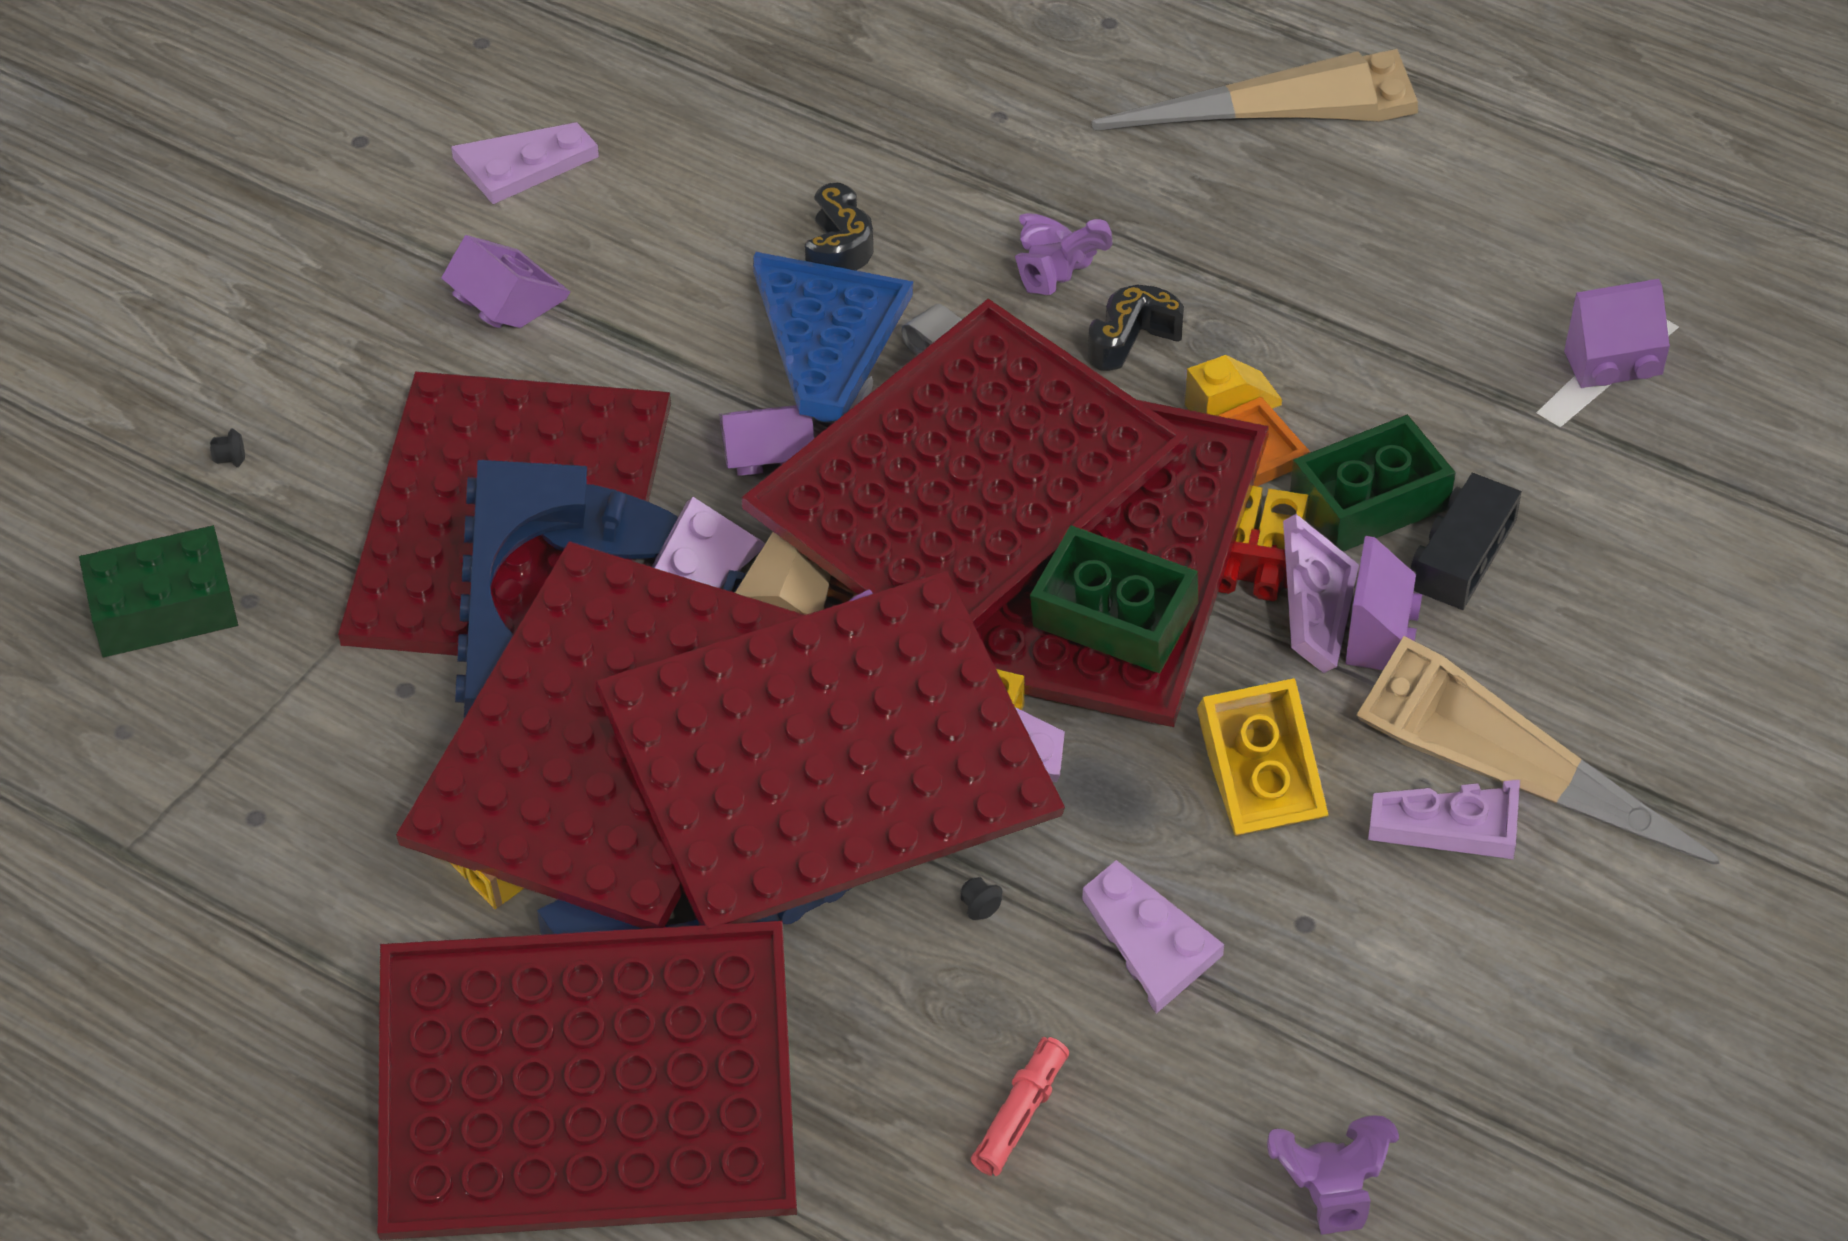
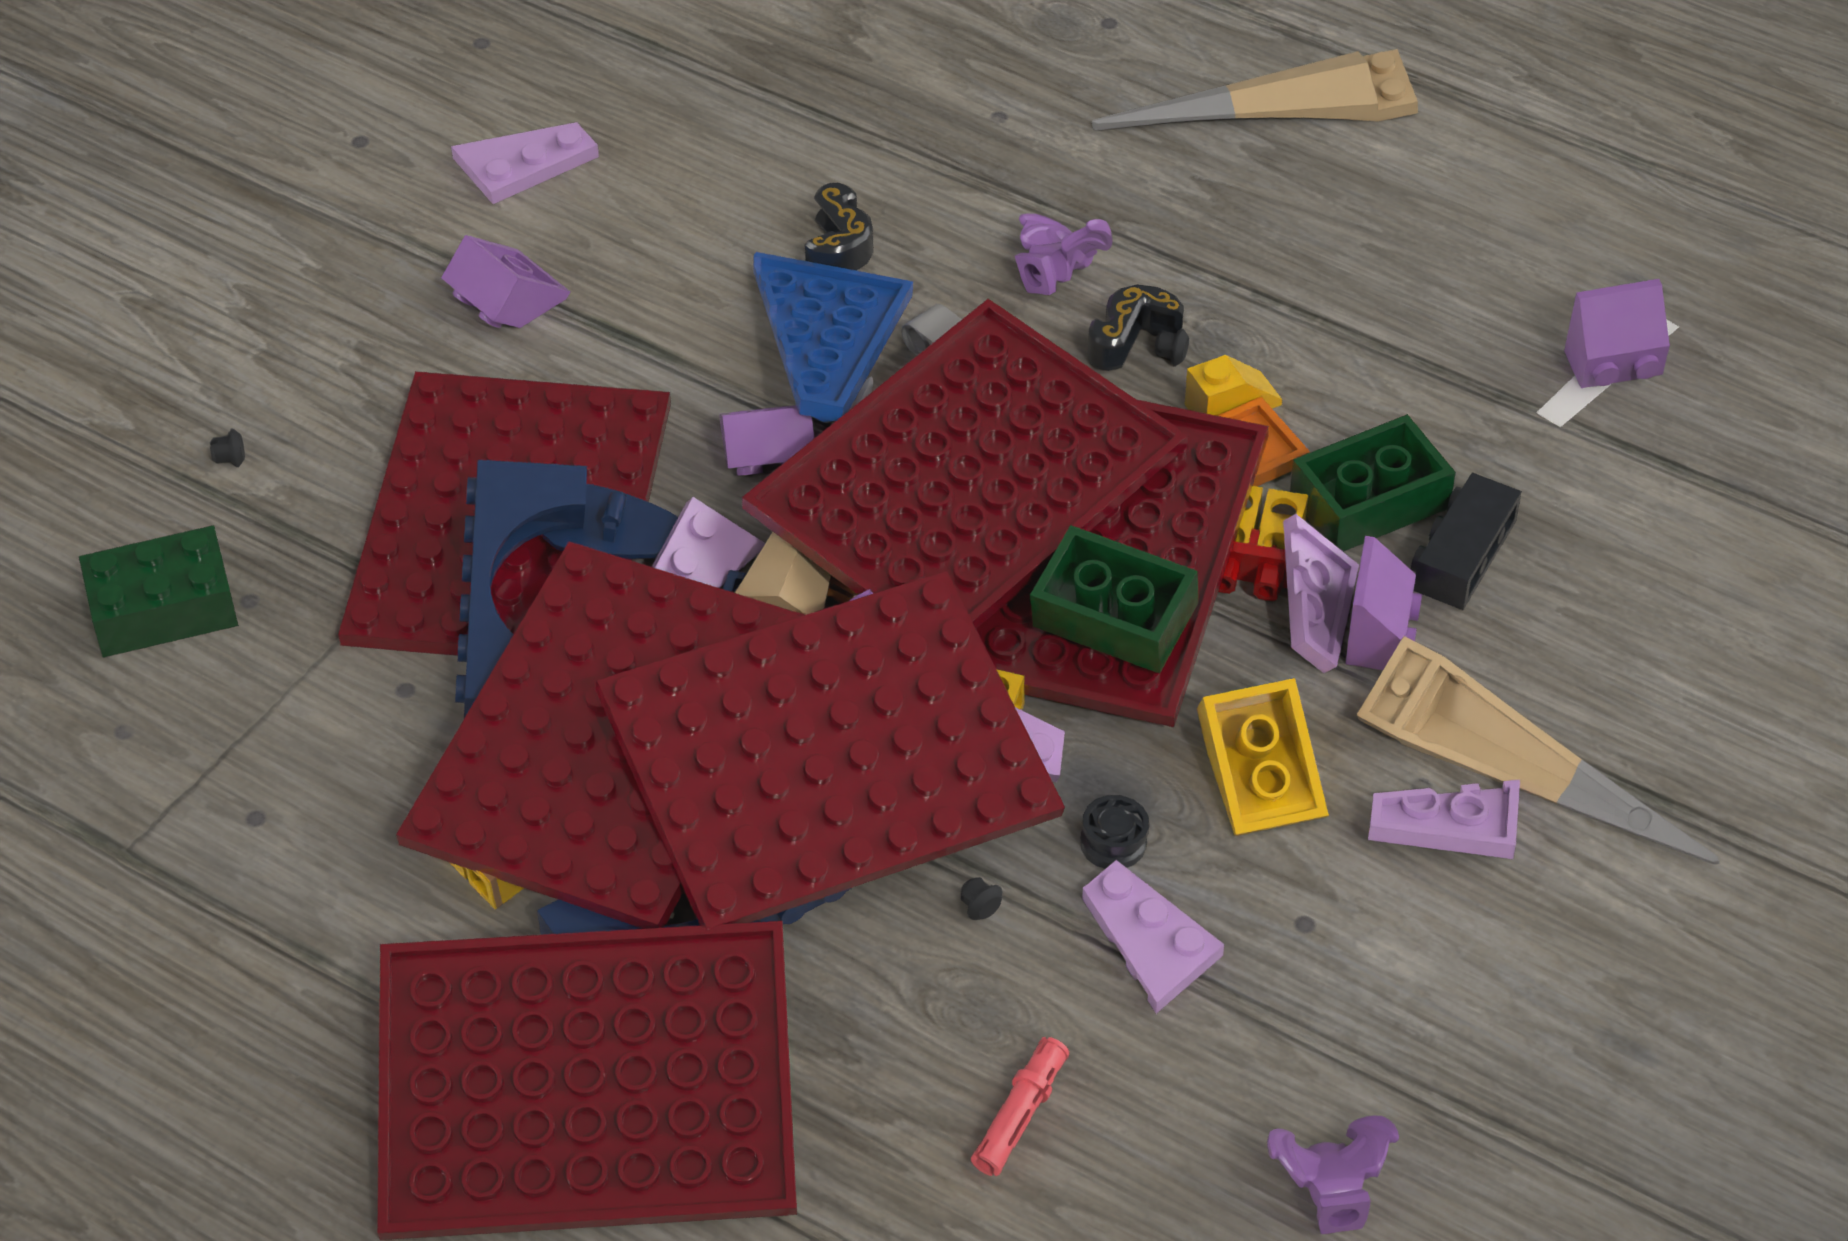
none -> black wheel [1080,795,1150,869]
none -> black piece [1155,328,1189,367]

